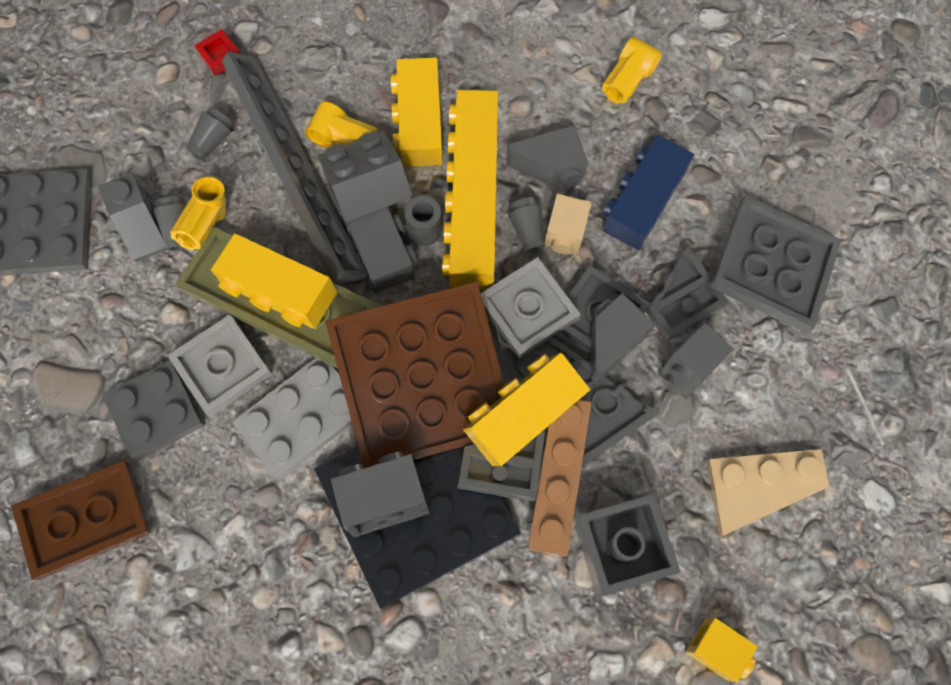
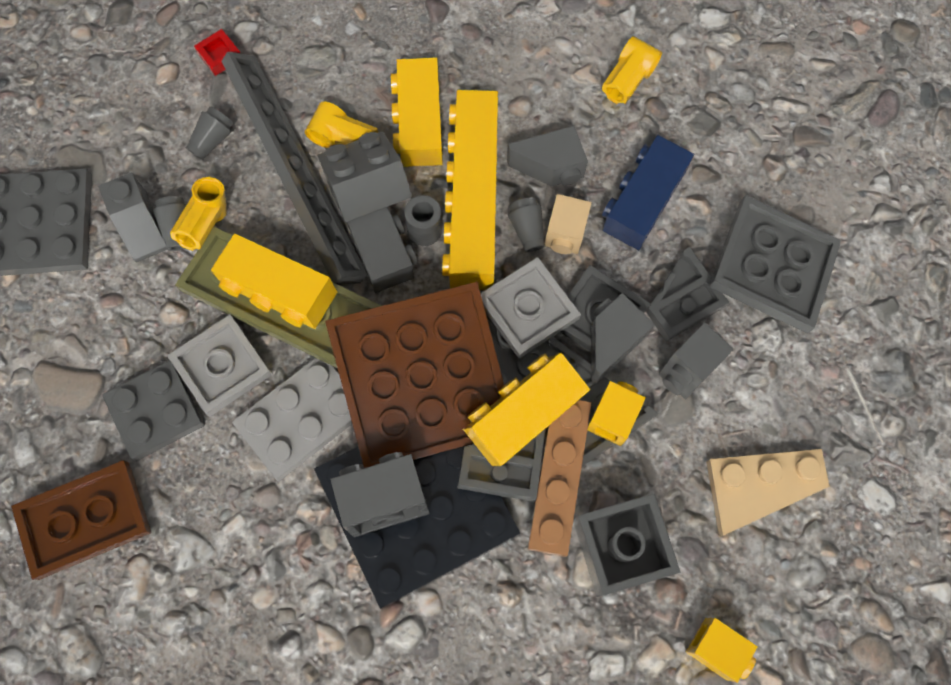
none -> yellow brick [587,381,646,446]

